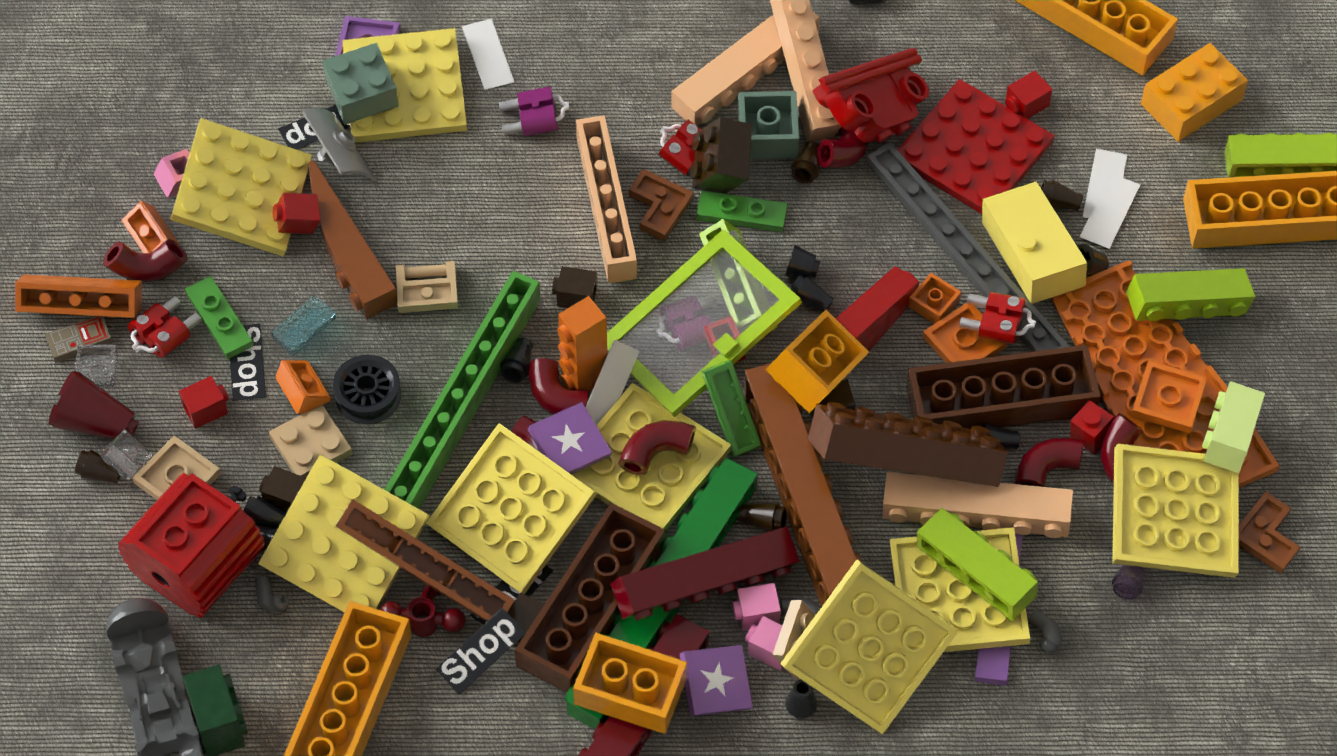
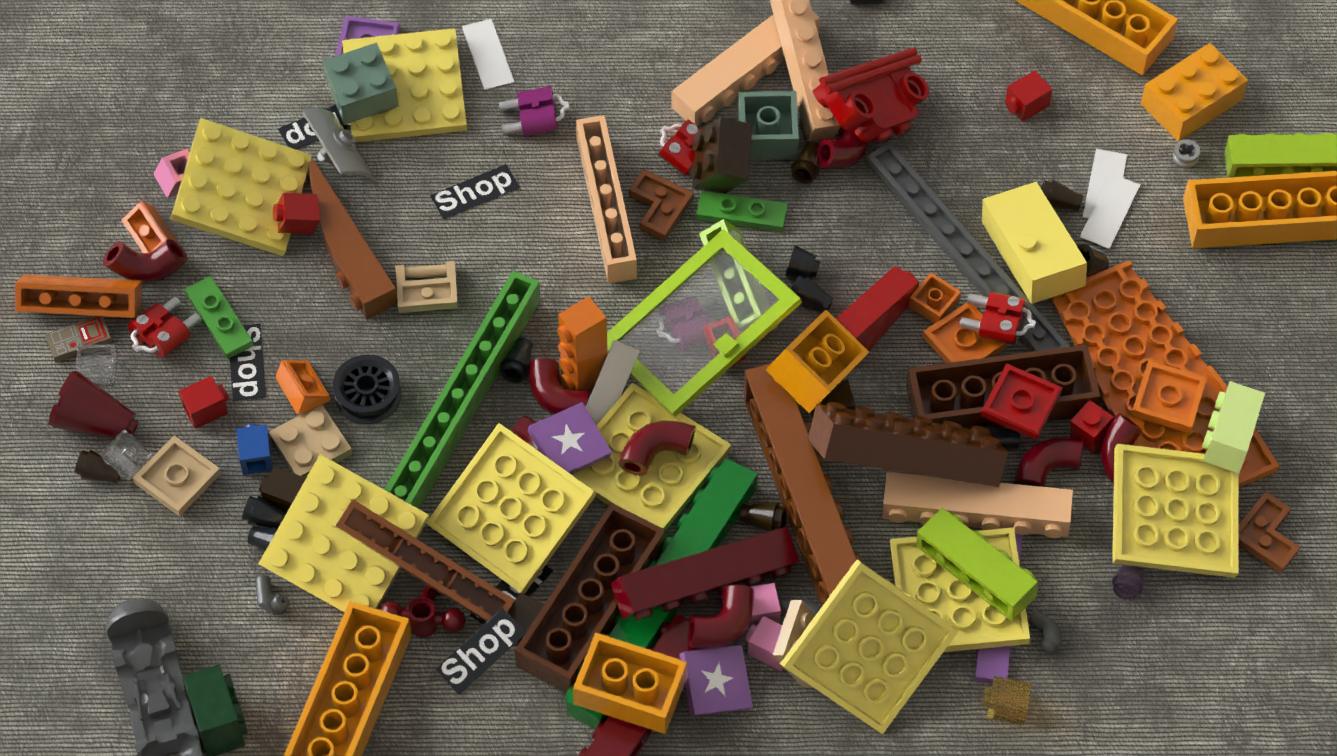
red piece [118,473,265,618] -> none
clear light blue plate [271,295,336,356] -> none
dark brown brick [552,266,597,308] -> none
bright green plate [701,360,762,457] -> none
black cone [785,679,817,719] -> none
red plate [898,78,1055,214] -> none
lime brick [1126,268,1256,321] -> none
none -> blue brick [236,424,273,475]
none -> black sticker [430,164,520,220]
none -> dark red cylinder [688,585,754,649]
none -> red tile [980,363,1063,440]
none -> clear yellow brick [982,676,1032,725]
none -> light grey bush [1173,139,1200,169]

